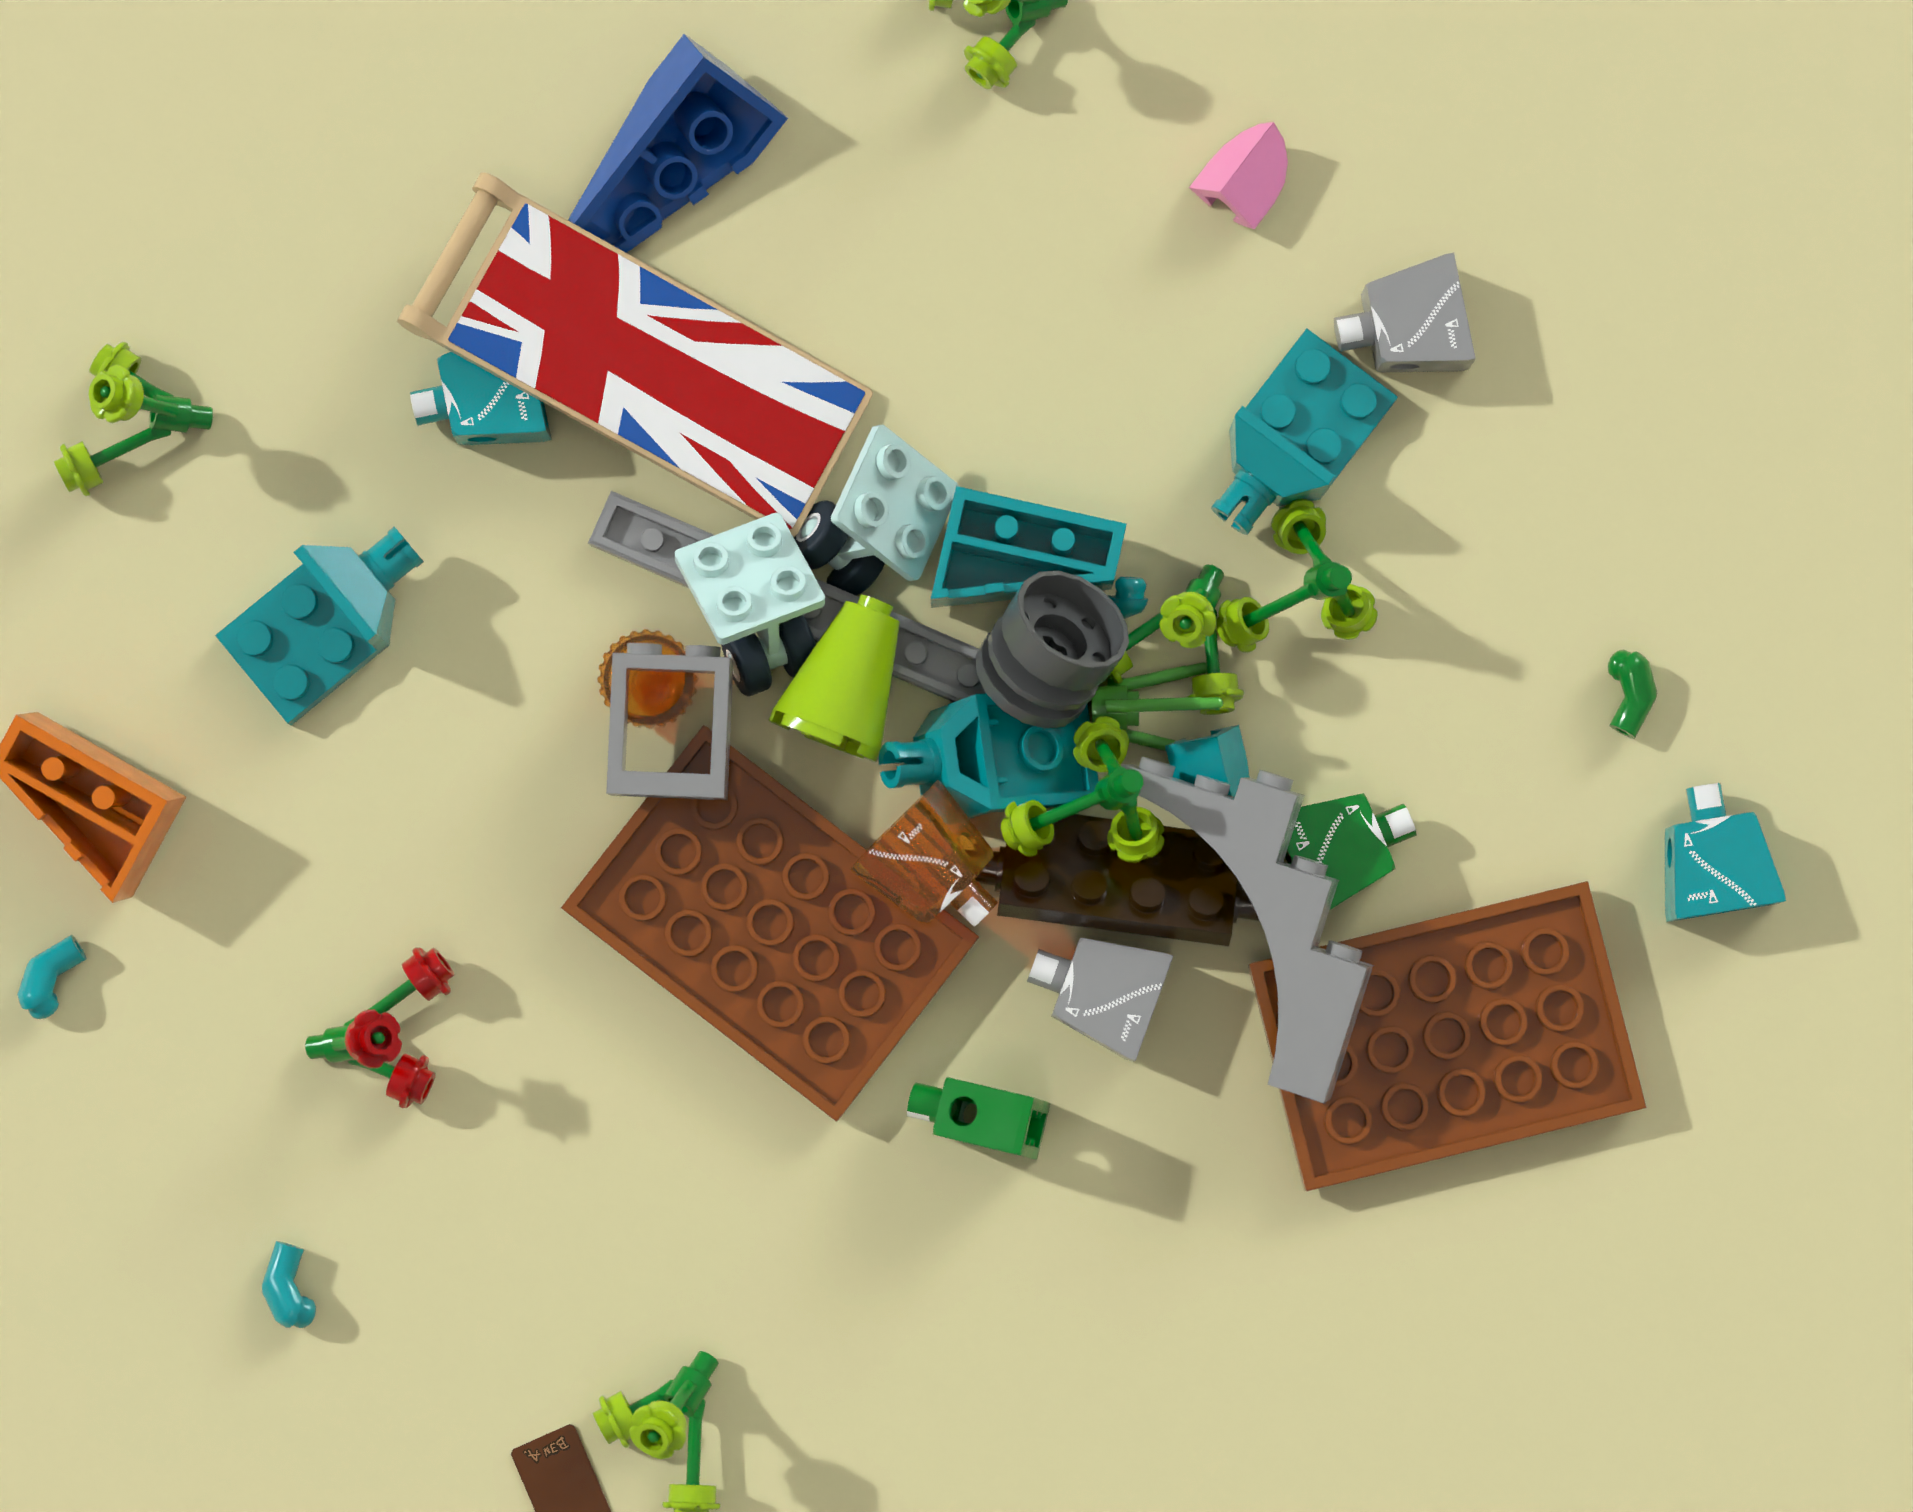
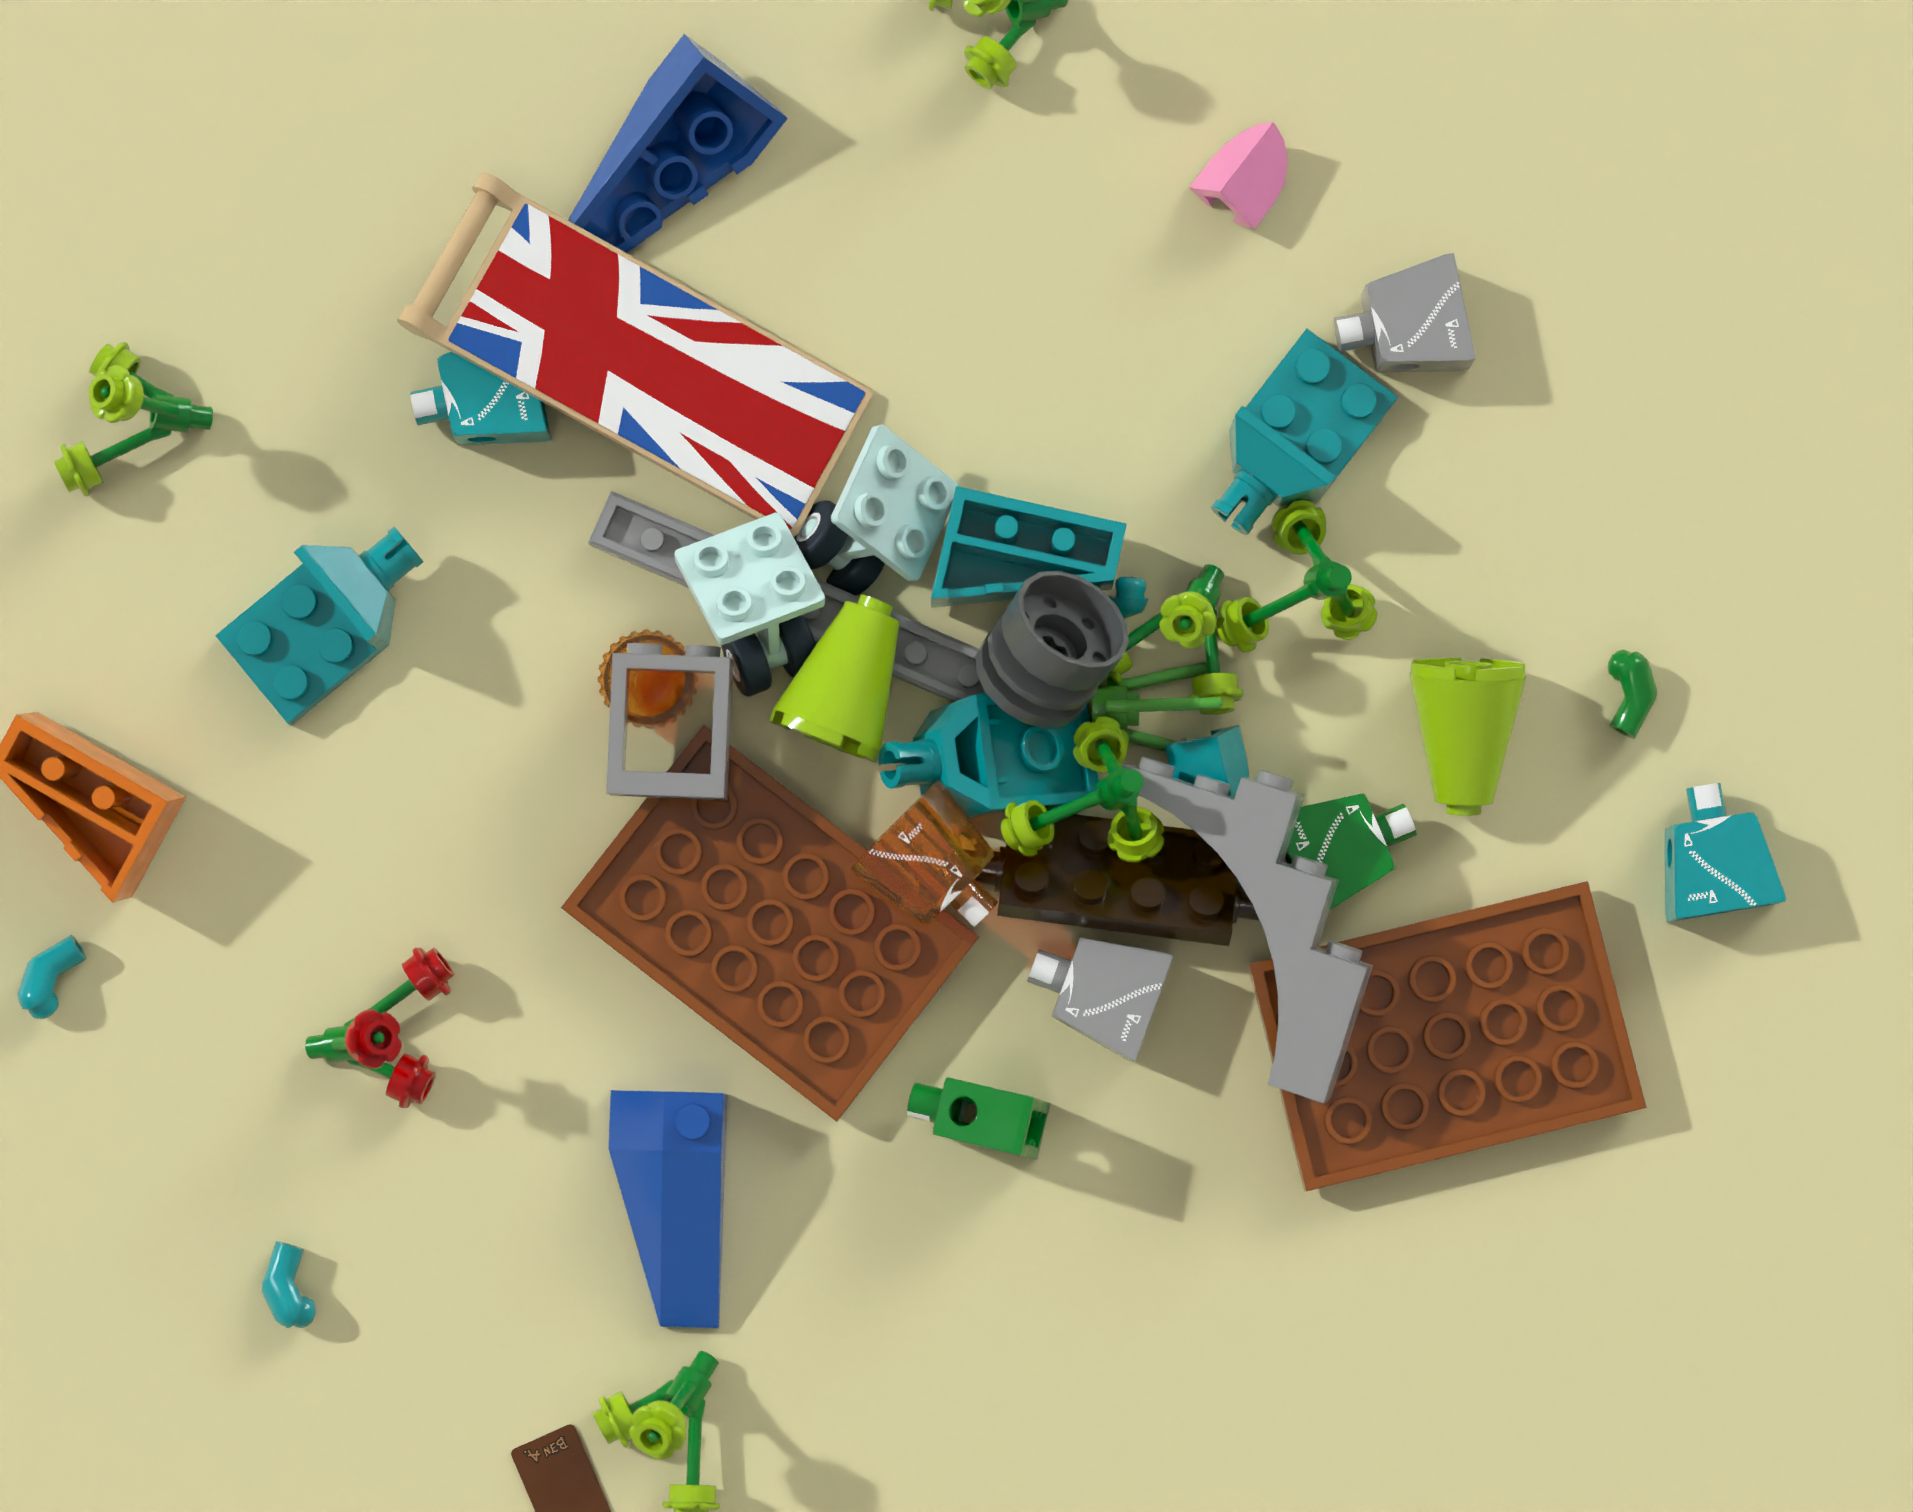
none -> blue wedge [608,1090,727,1328]
none -> lime cone [1410,657,1527,816]

